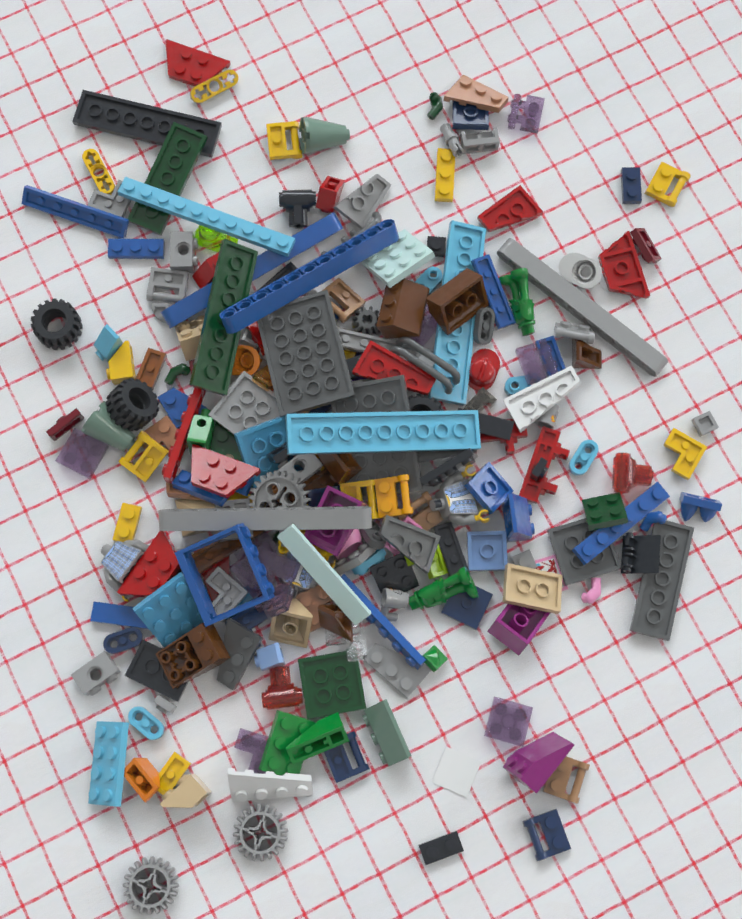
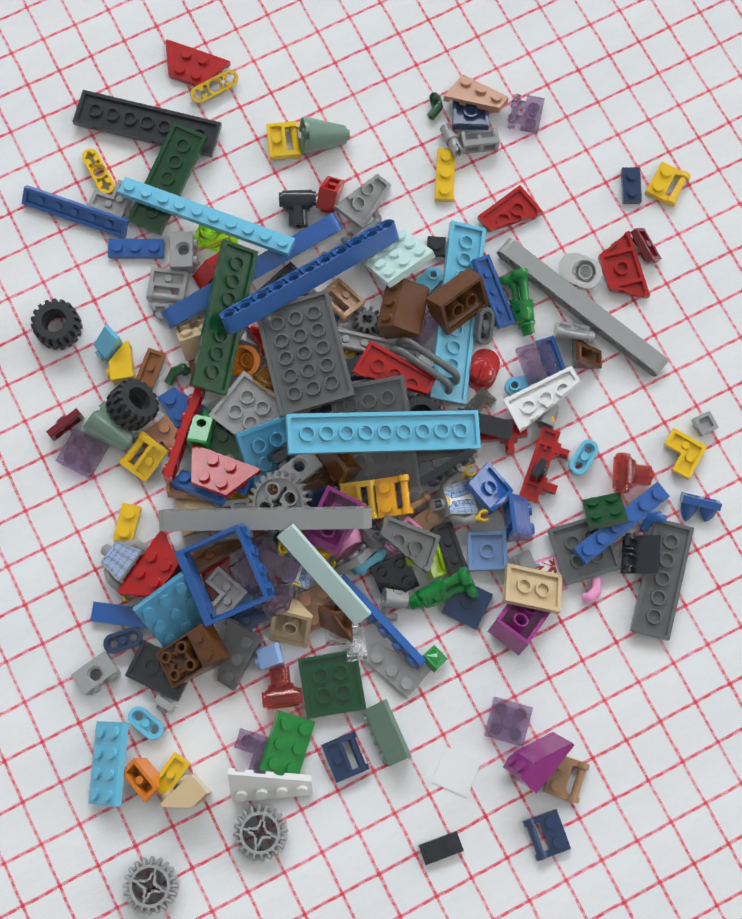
green slope [286,712,349,765] -> none

